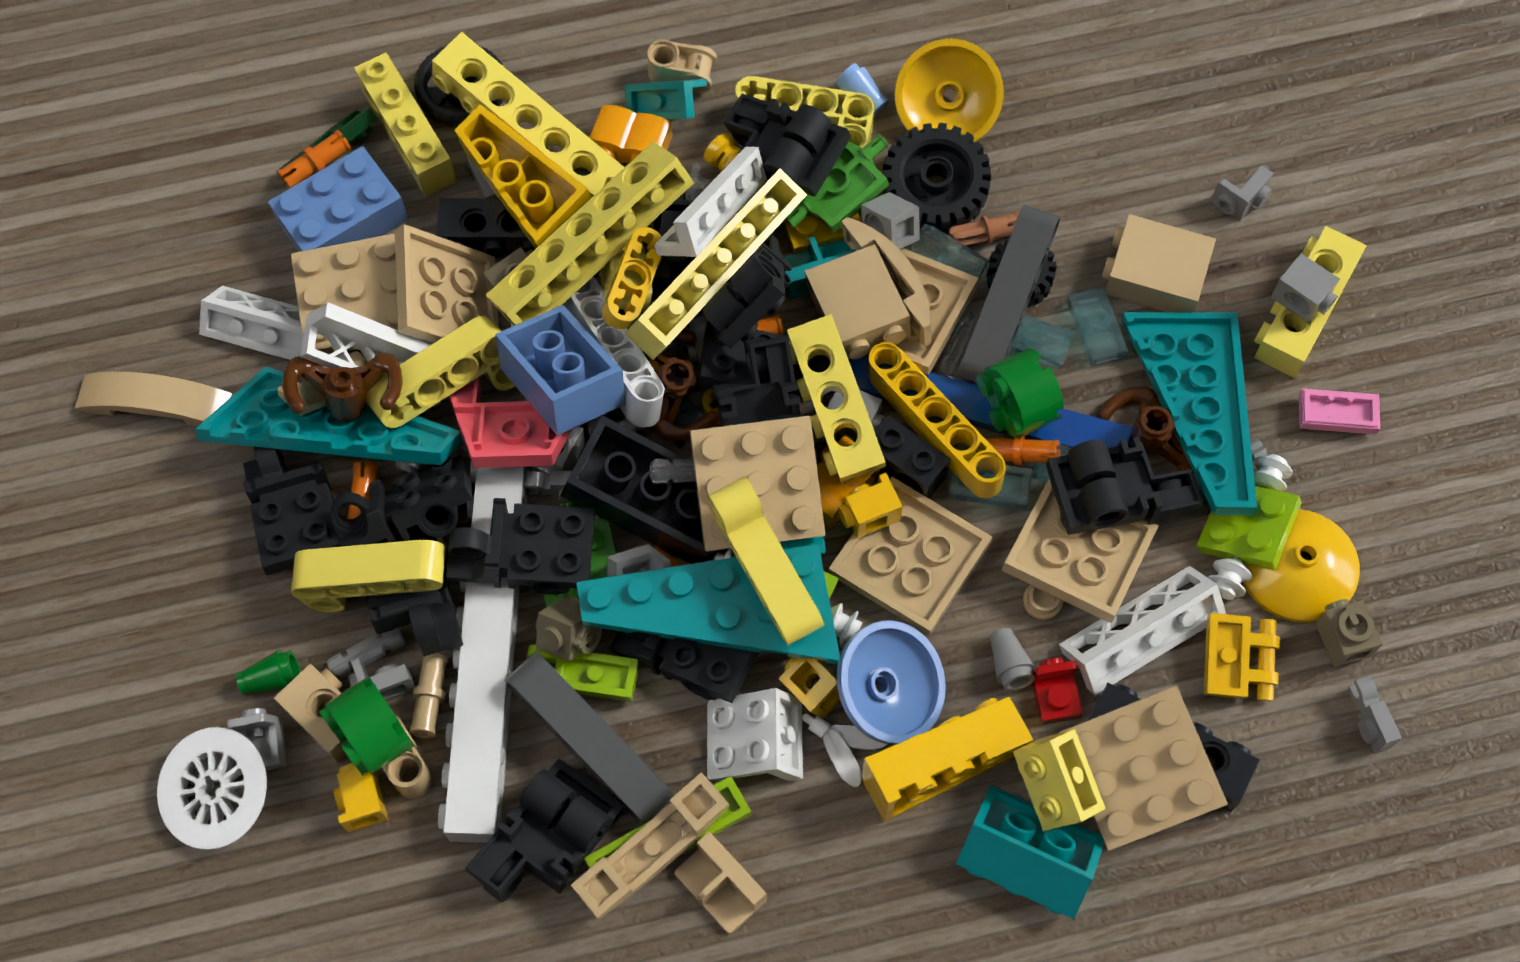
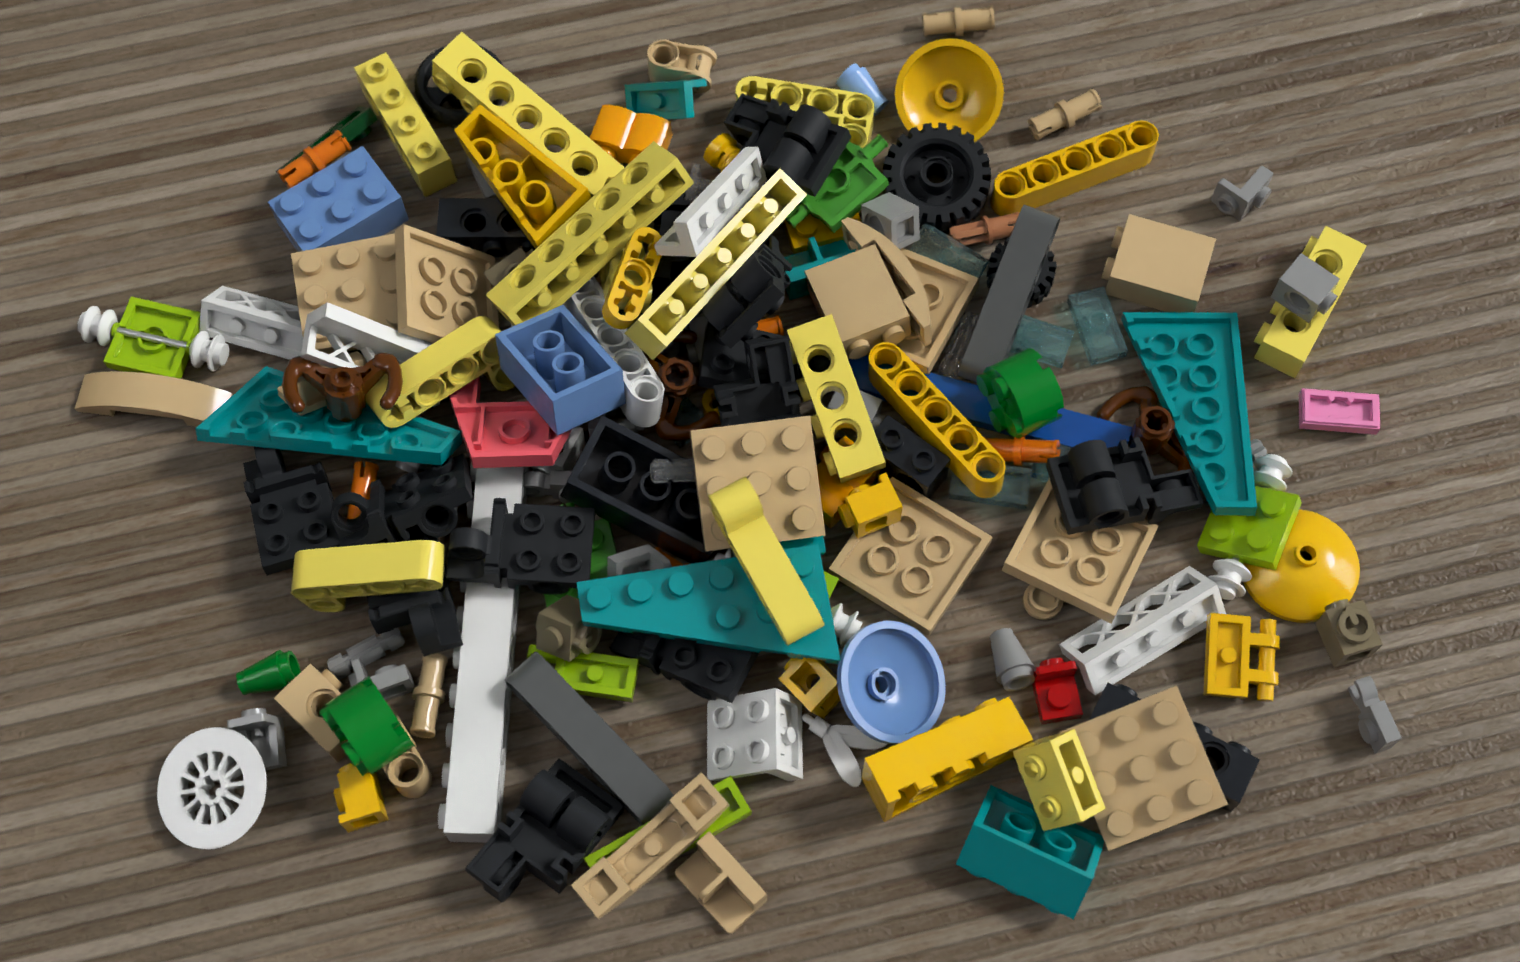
none -> lime plate [78,297,229,379]
none -> tan pin [922,6,995,36]
none -> yellow beam [990,120,1159,216]
none -> tan pin [1028,89,1102,140]

